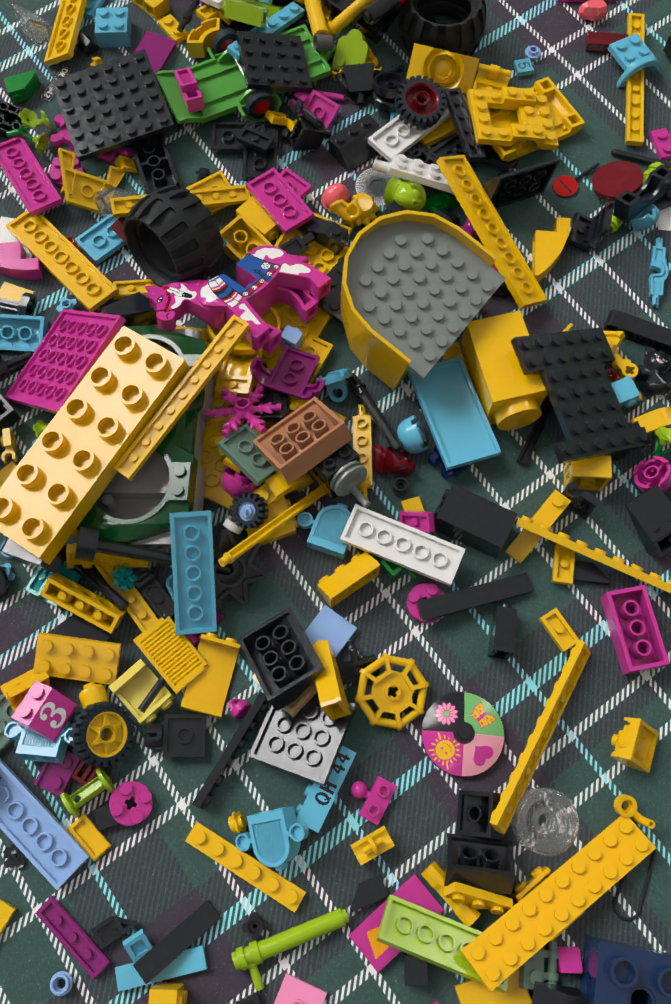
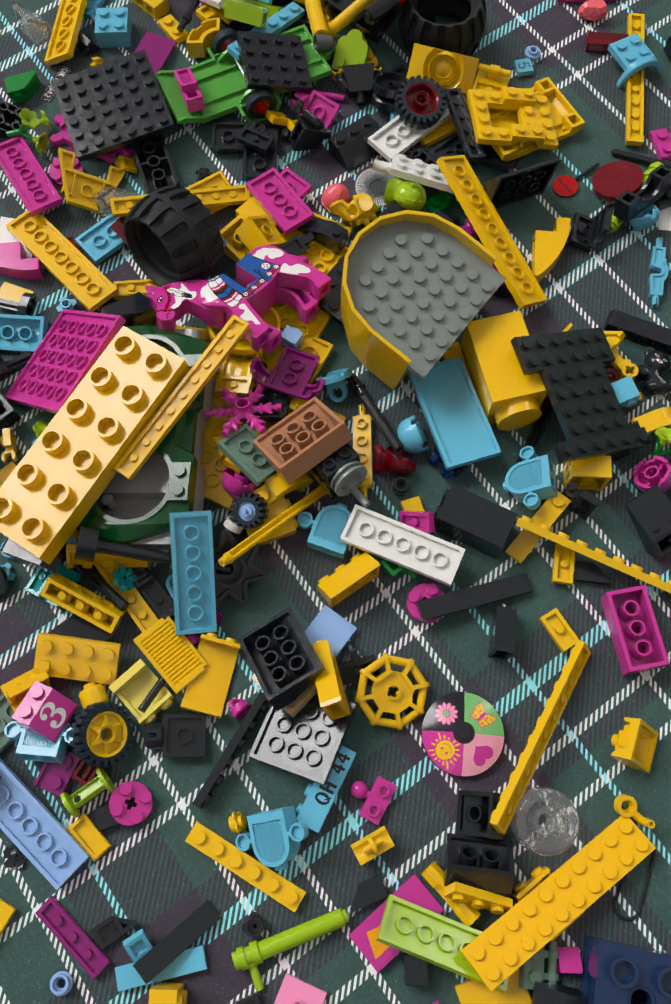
none -> yellow slope [235,215,287,252]
none -> medium azure piece [503,446,557,510]

